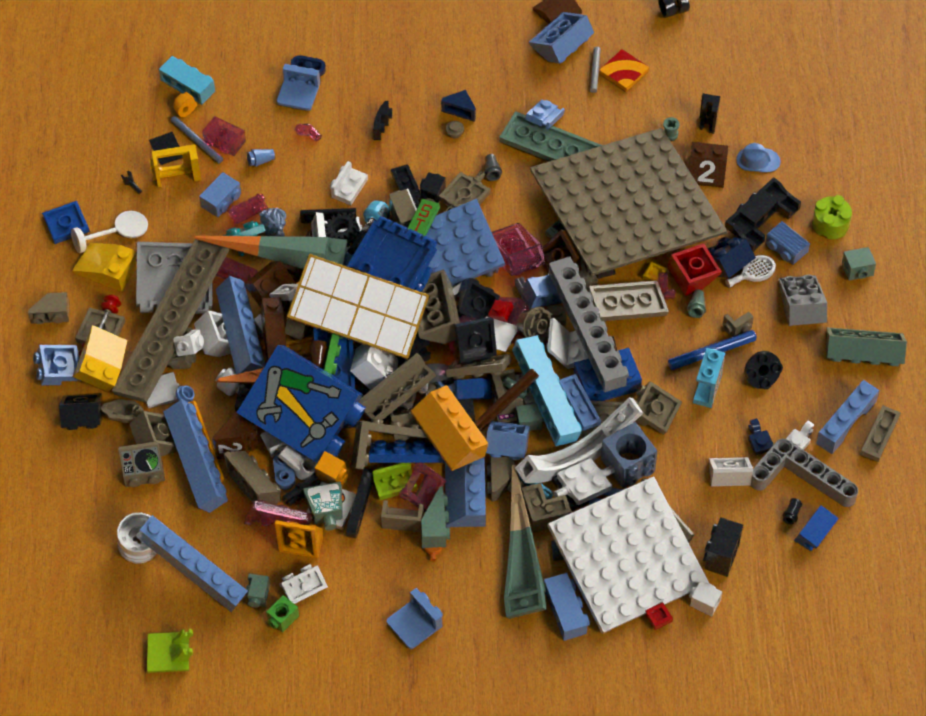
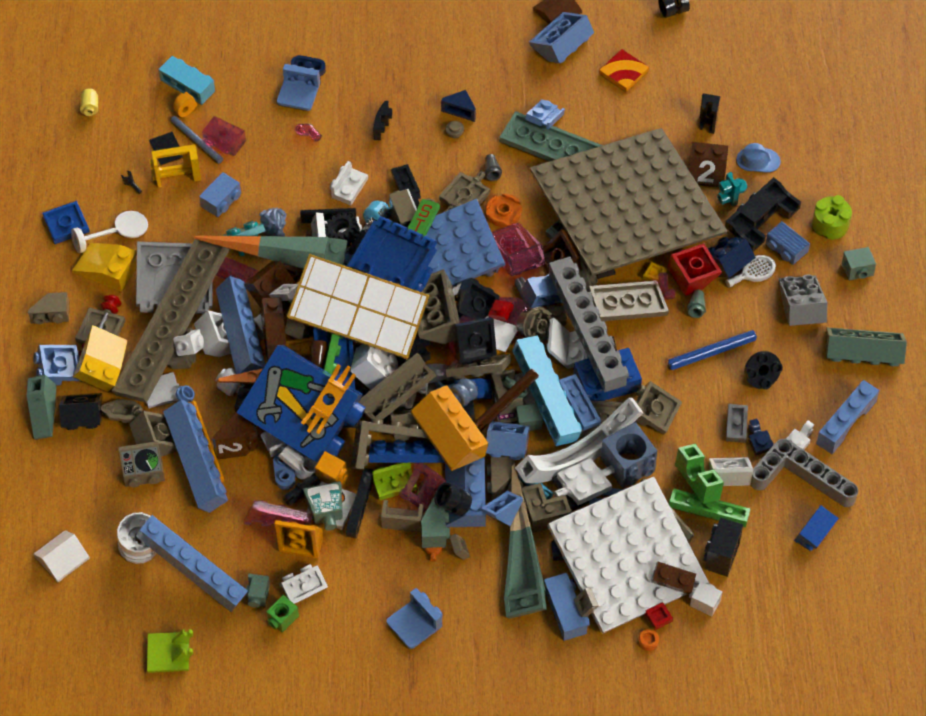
dark tan slope [224,451,281,514] -> none
clear pink hinge [227,193,268,224] -> none
medium blue cone [247,149,275,167] -> none
black brick [420,172,446,203] -> none
light grey bar [590,47,601,93] -> none
sand green bush [663,117,680,141] -> none
medium azure panel [693,348,725,408] -> none
dark tan bracket [722,312,754,336] -> none
black pin [782,498,802,524] -> none
dark tan plate [860,406,901,462] -> none
none -> sand green slope [27,375,57,440]
none -> white slope [33,530,90,582]
none -> light yellow brick [80,89,98,116]
none -> light orange piece [301,364,356,434]
none -> black wheel [434,482,472,516]
none -> sand blue piece [450,378,478,407]
none -> dark tan tile [450,534,470,560]
none -> medium blue slope [481,491,523,526]
none -> orange tile [486,194,522,227]
none -> dark tan plate [574,588,599,617]
none -> orange tile [638,629,659,651]
none -> reddish brown plate [651,561,696,594]
none -> bright green plate [669,488,751,527]
none -> bright green arch [675,443,724,504]
none -> teal hips [717,172,747,206]
none -> flat silver plate [726,404,748,443]

